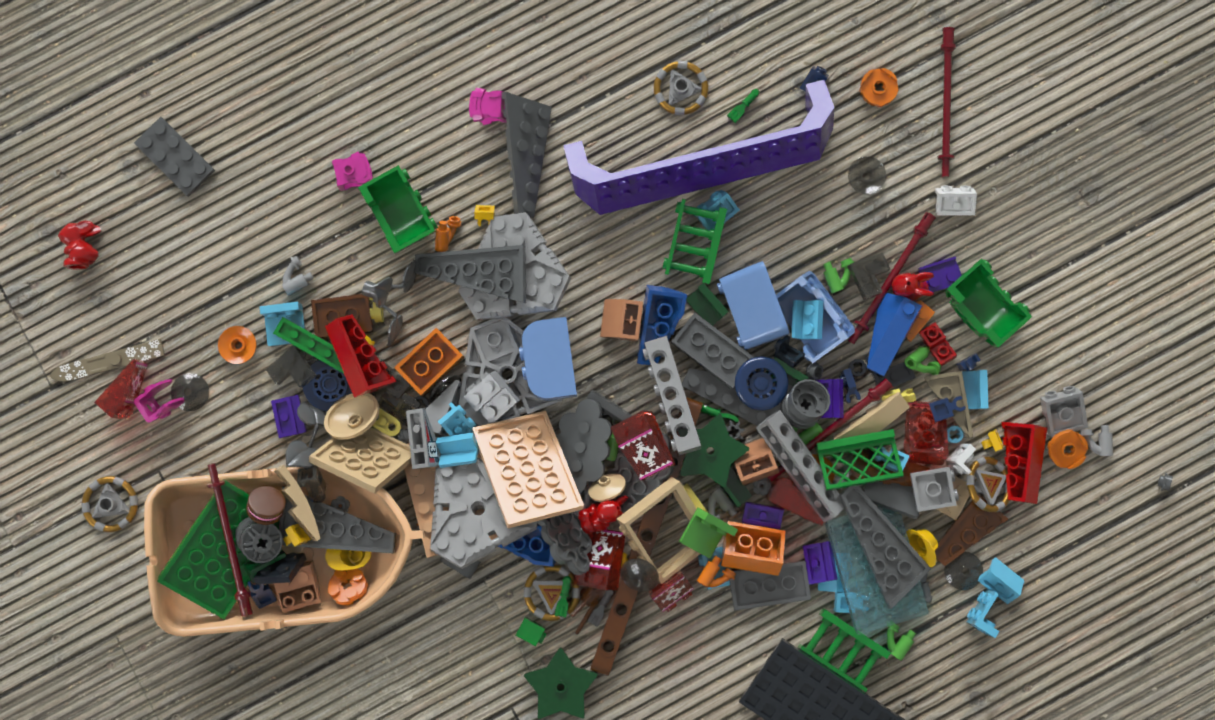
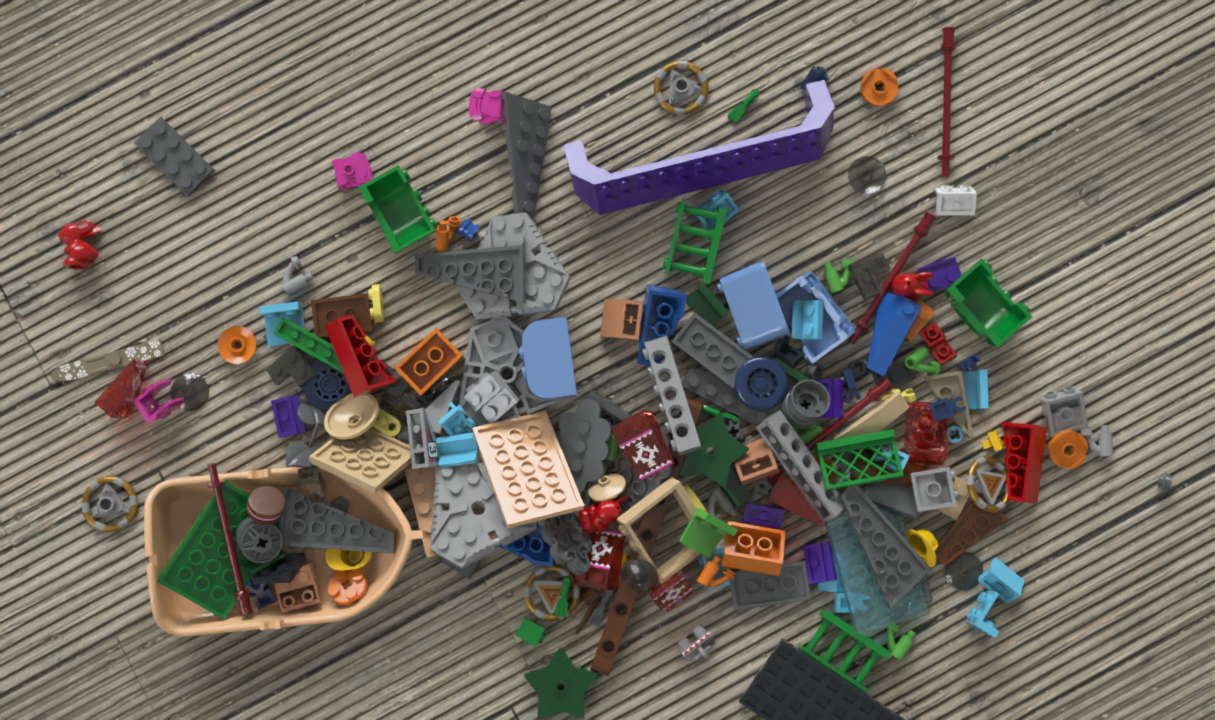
tan slope [274,465,320,541] -> none
yellow tile [283,524,311,547] -> none
dark grey plant [362,259,416,346] -> none
yellow tile [474,205,495,226] -> none
white bracket [945,444,976,475] -> none
none -> blue wheel [457,218,481,242]
none -> light grey hips [678,625,714,660]

